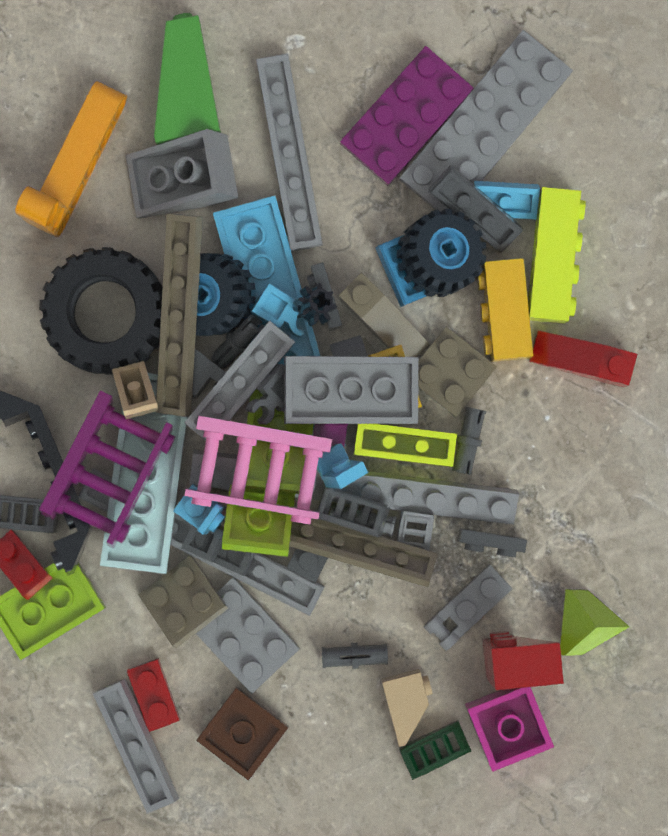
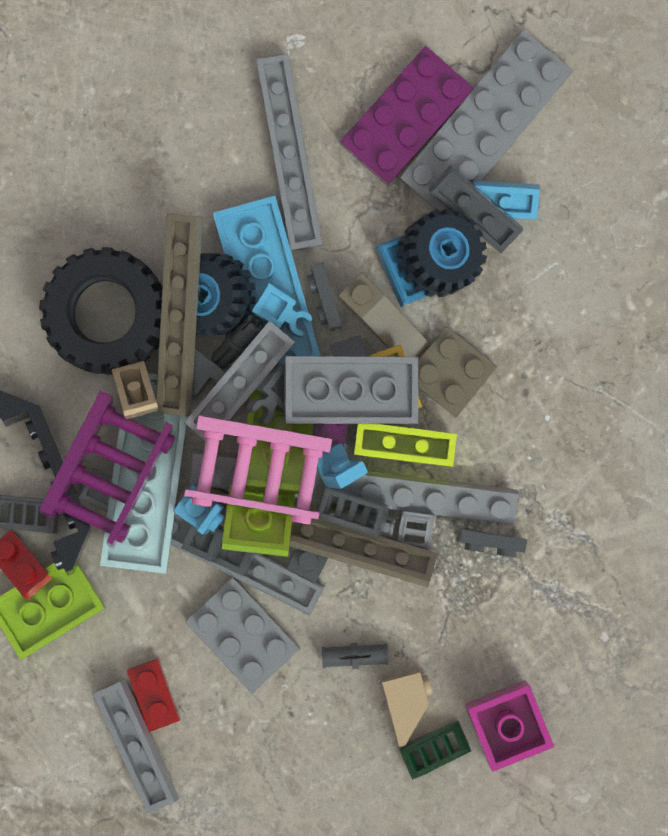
light orange beam [15,81,127,237] -> none
light grey slope [126,129,238,218] -> none
dark tan plate [138,555,229,648] -> none
bright green slope [154,13,221,145] -> none
reddish brown plate [196,687,289,781] -> none
black gear [293,283,337,326] -> none
light grey plate [423,564,512,651] -> none
dark grey pin [452,407,486,475] -> none
yellow brick [477,258,533,362] -> none
red wedge [482,631,564,690] -> none
neon yellow brick [528,187,586,324] -> none
red slope [529,330,638,388] -> none
lime slope [560,589,630,656] -> none

